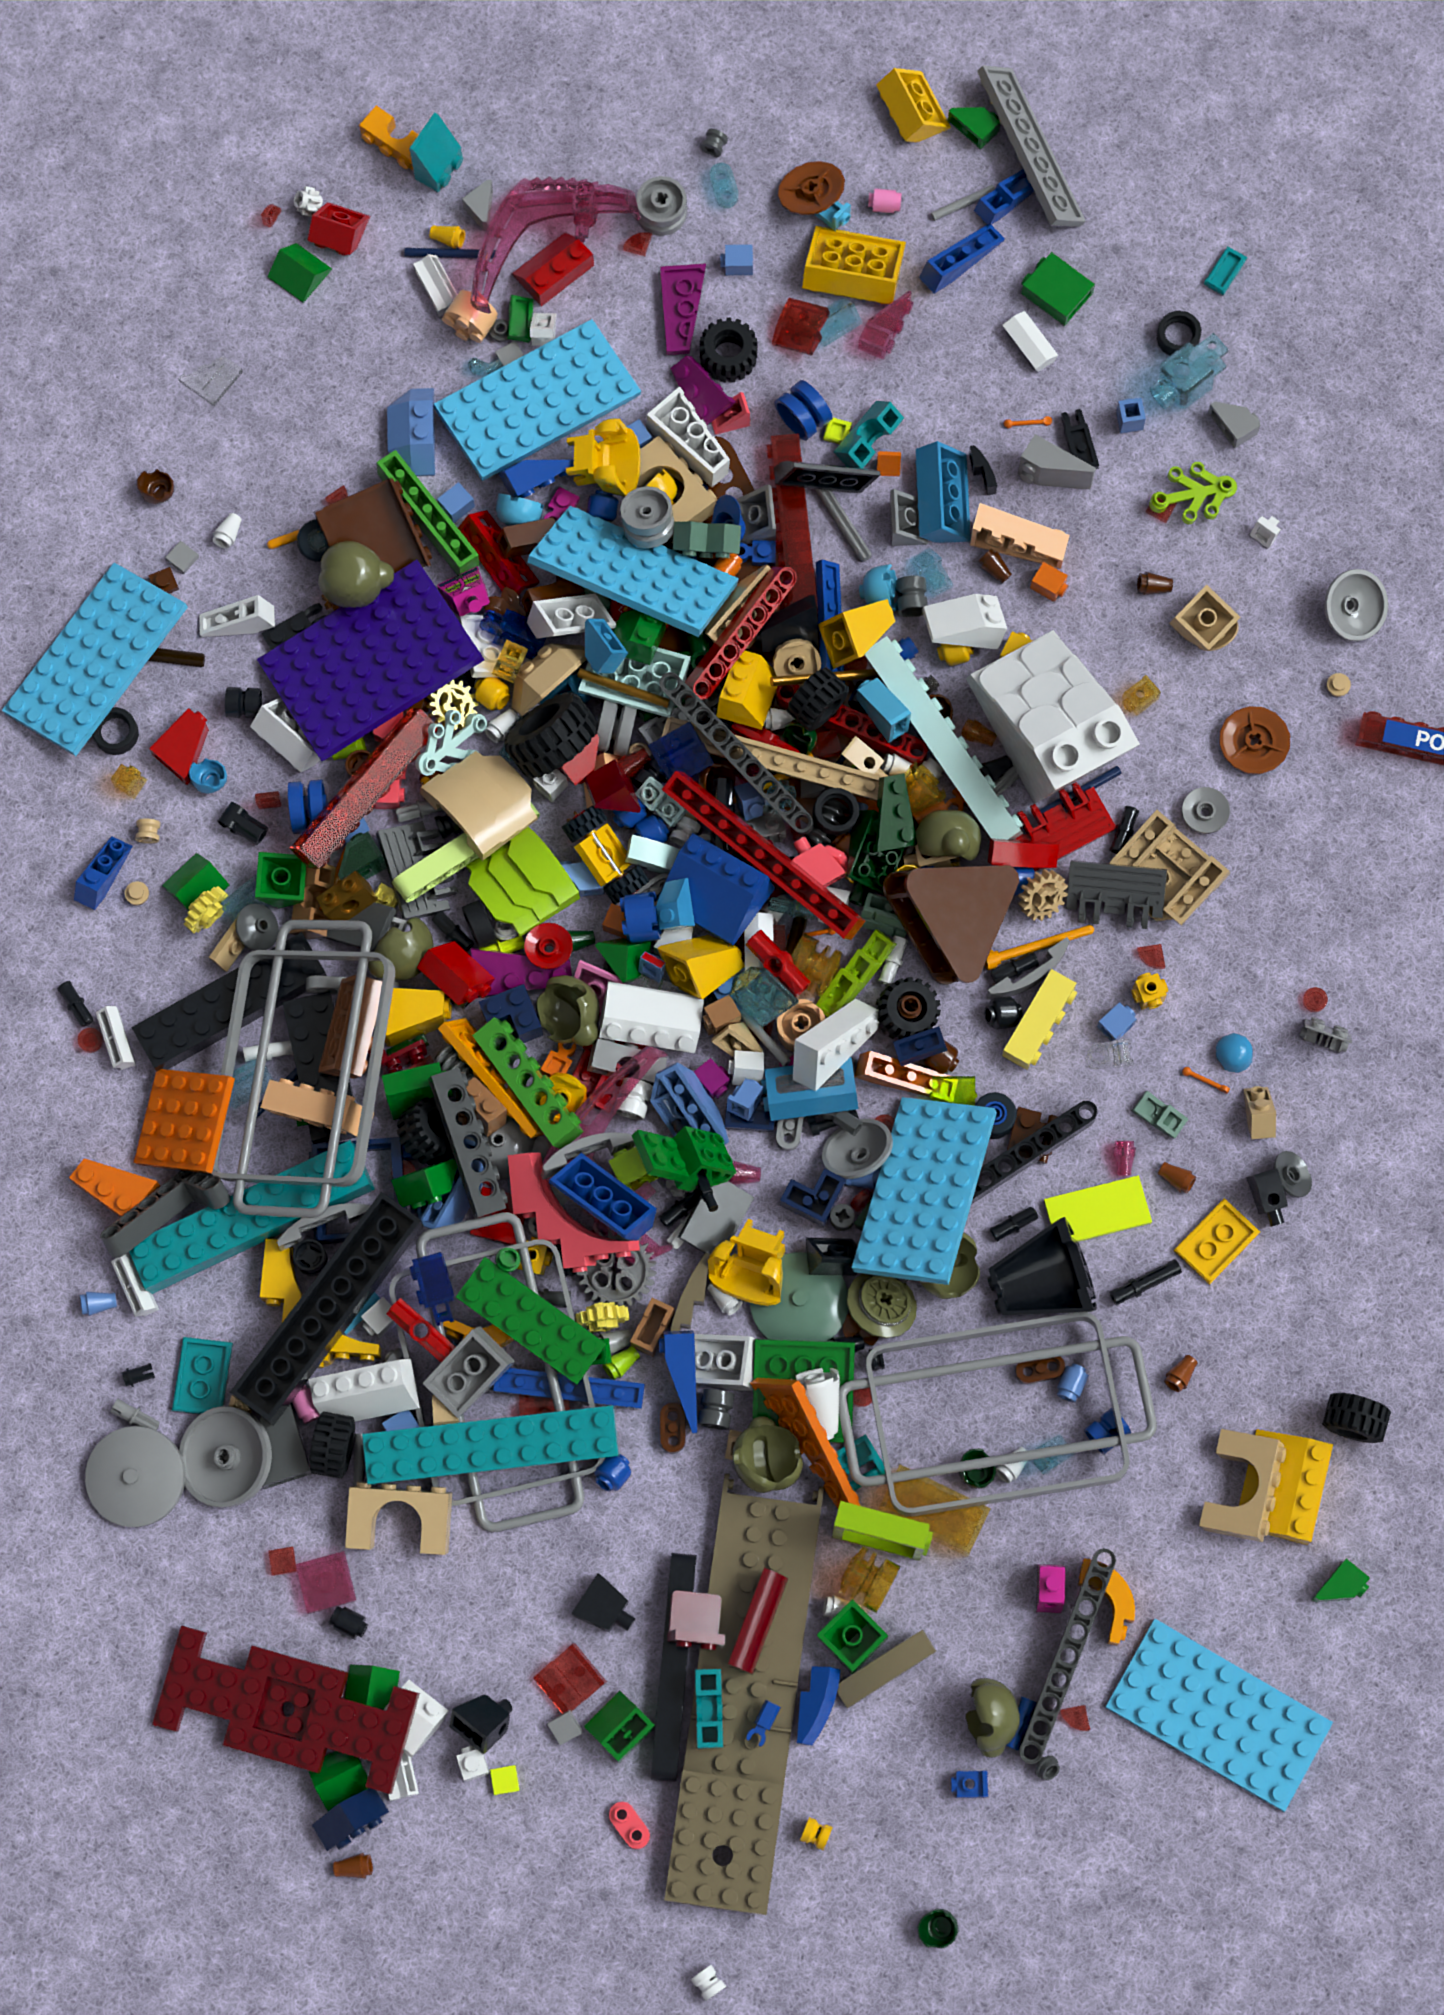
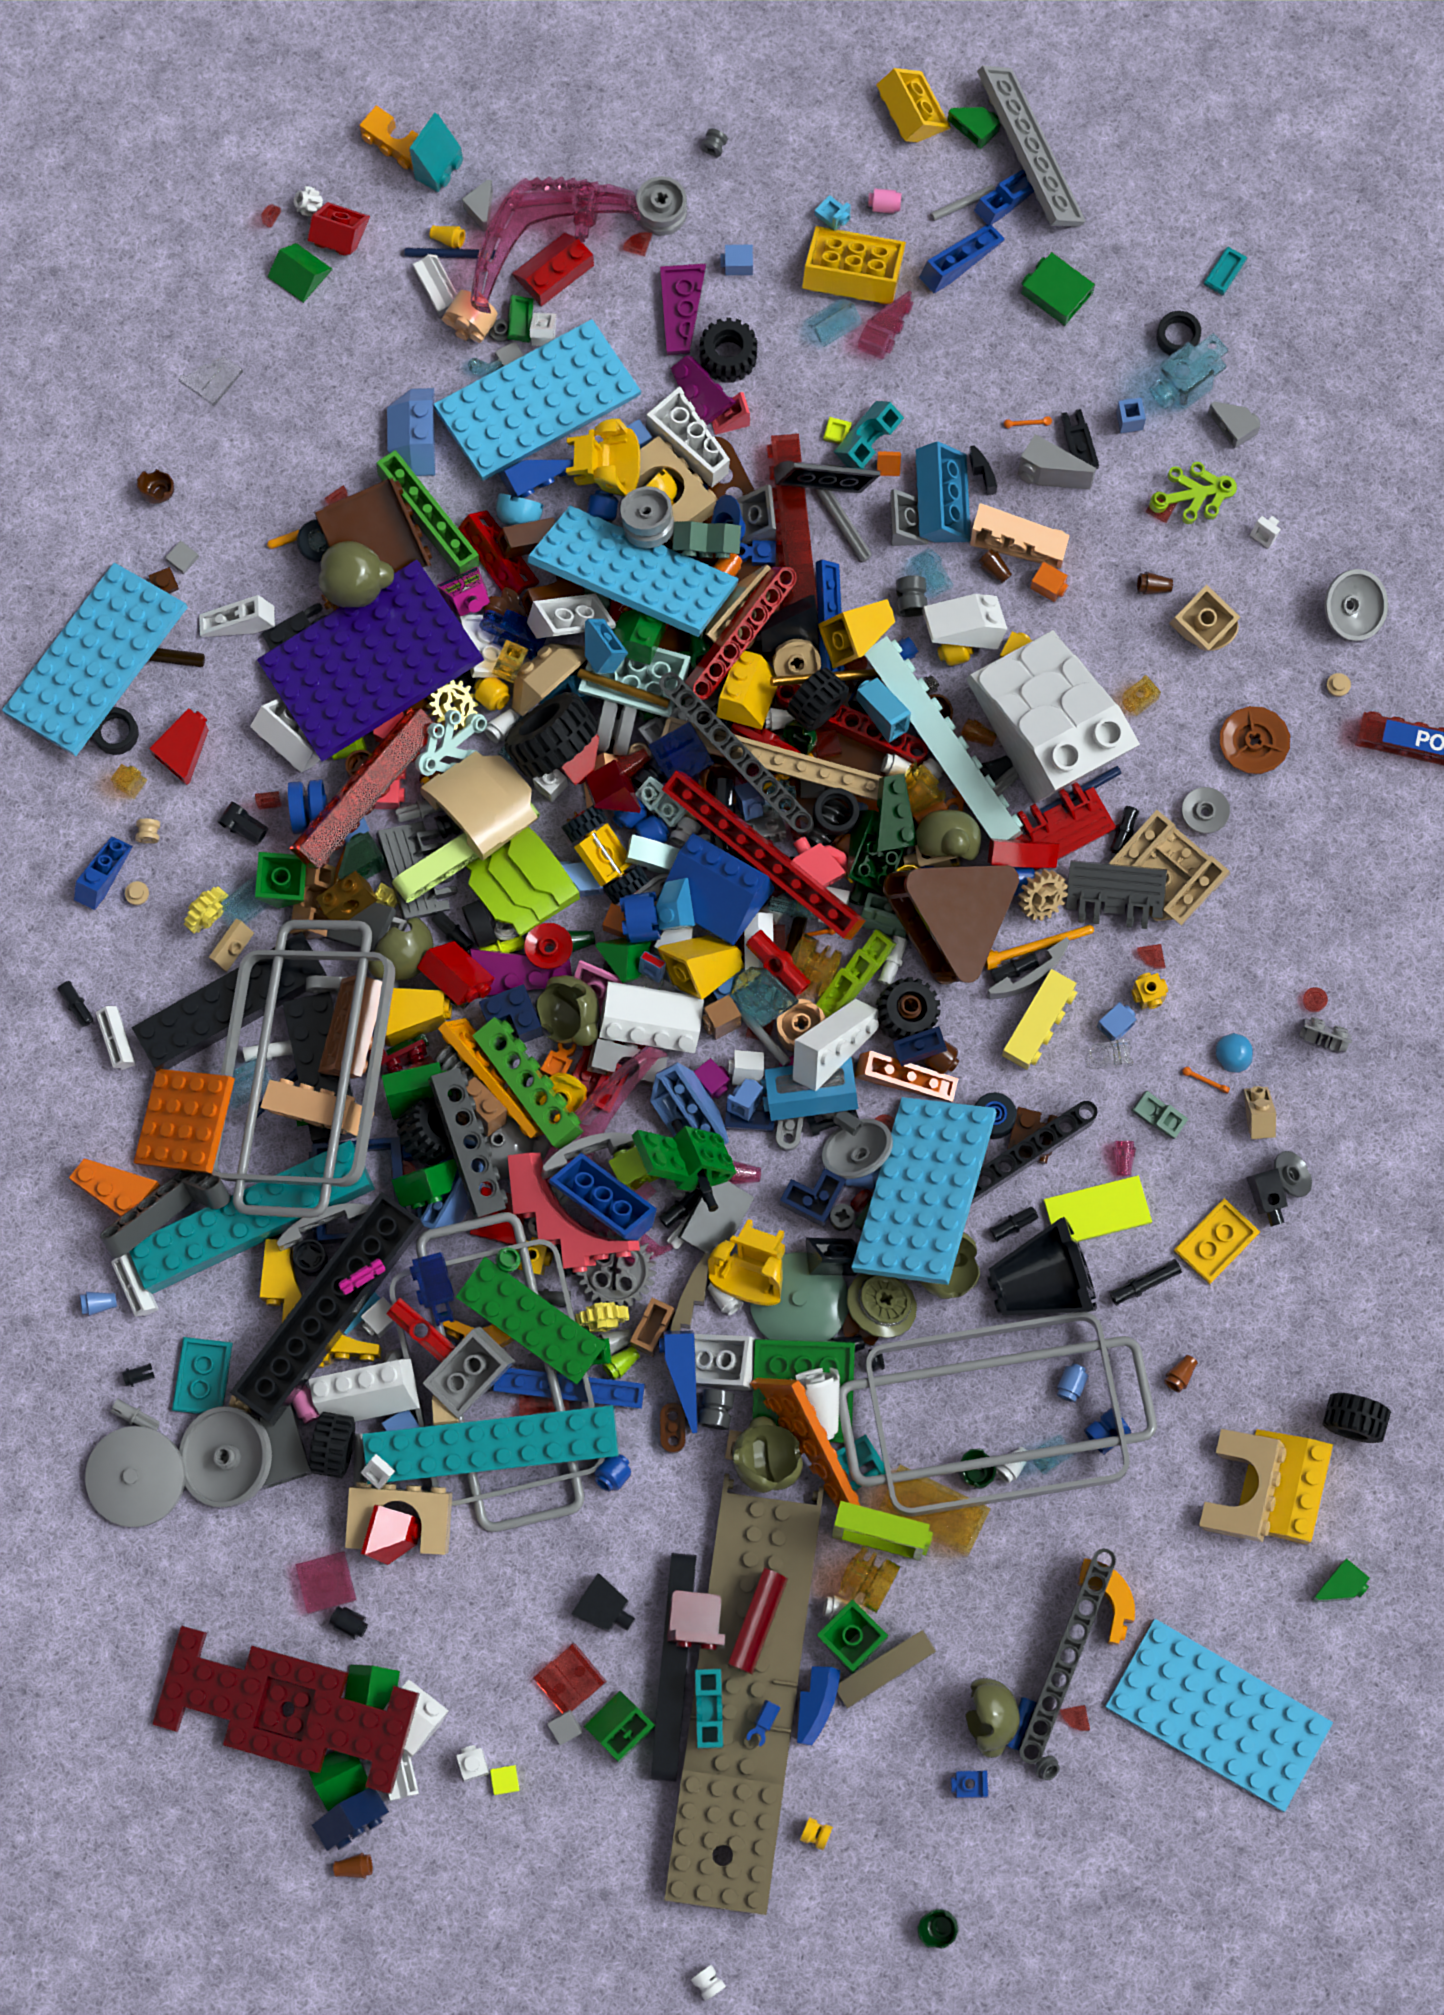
clear red tile [78,1028,103,1053] -> none
green slope [162,852,230,911] -> none
dark azure hair [188,758,227,794] -> none
white cone [213,513,242,549] -> none
black wheel [225,687,262,719] -> none
dark grey dish [235,903,279,951] -> none
clear red tile [268,1546,297,1576] -> none
medium blue brick [437,482,475,523] -> none
black torso [449,1695,513,1754] -> none
dark pink plate [544,487,580,521] -> none
coral plate [609,1802,650,1849] -> none
white wheel [614,1078,653,1121] -> none
clear light blue plate [710,163,739,208] -> none
tan slope [711,1022,763,1057] -> none
clear red slope [772,298,830,356] -> none
blue wheel [774,380,833,441] -> none
dark orange piece [778,161,845,215] -> none
tan torso [835,736,889,777] -> none
clear red tile [853,1388,872,1407] -> none
medium azure cylinder [859,564,897,611] -> none
clear neon green piece [930,1076,977,1106] -> none
black head [984,996,1022,1030] -> none
white piece [1003,311,1058,372] -> none
reddish brown plate [1015,1356,1065,1384] -> none
dark pink torso [1036,1564,1065,1613] -> none
dark orange cone [1158,1162,1196,1193] -> none
none -> dark pink axle [339,1259,386,1294]
none -> white plate [361,1454,395,1490]
none -> slope [361,1505,422,1565]

